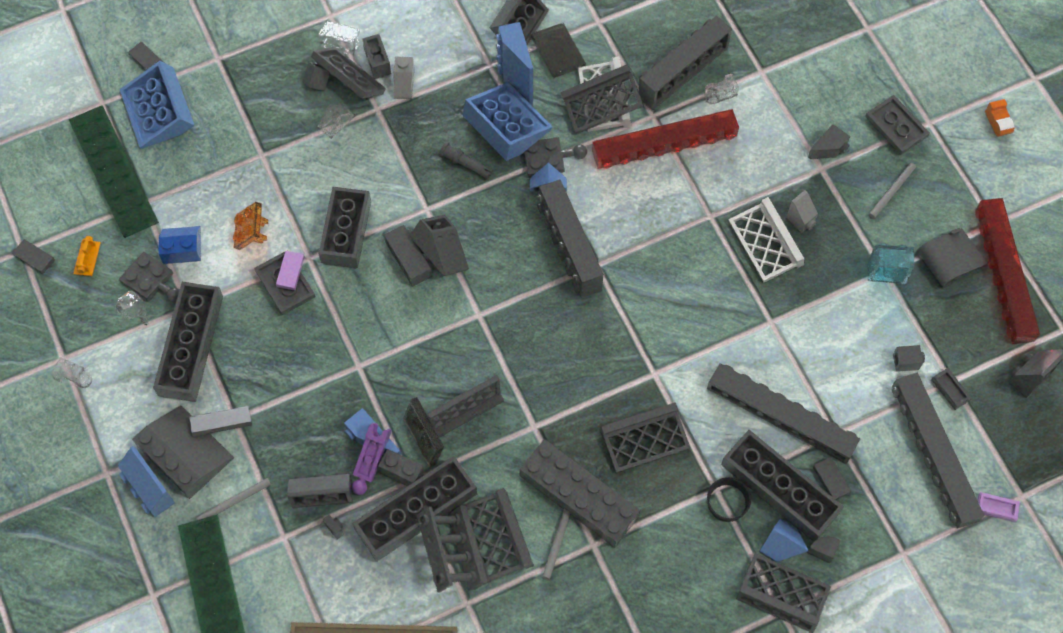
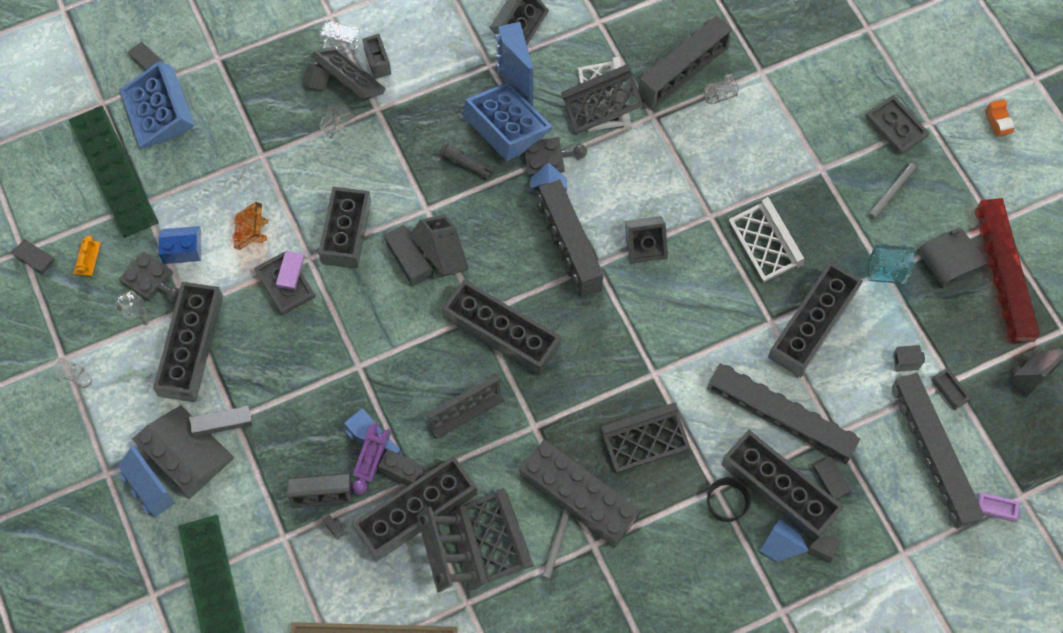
light grey bar [195,478,271,524] -> none
light grey slope [394,56,414,99] -> none
clear smoke tile [403,397,444,467] -> none
clear smoke tile [531,23,586,78] -> none
clear red brick [592,109,739,169] -> none
dark grey fence [736,553,831,633] -> none
light grey slope [786,190,818,233] -> none
dark grey slope [808,124,851,159] -> none
none -> dark grey brick [442,279,561,375]
none -> dark grey slope [625,216,668,263]
none -> dark grey brick [768,262,863,378]

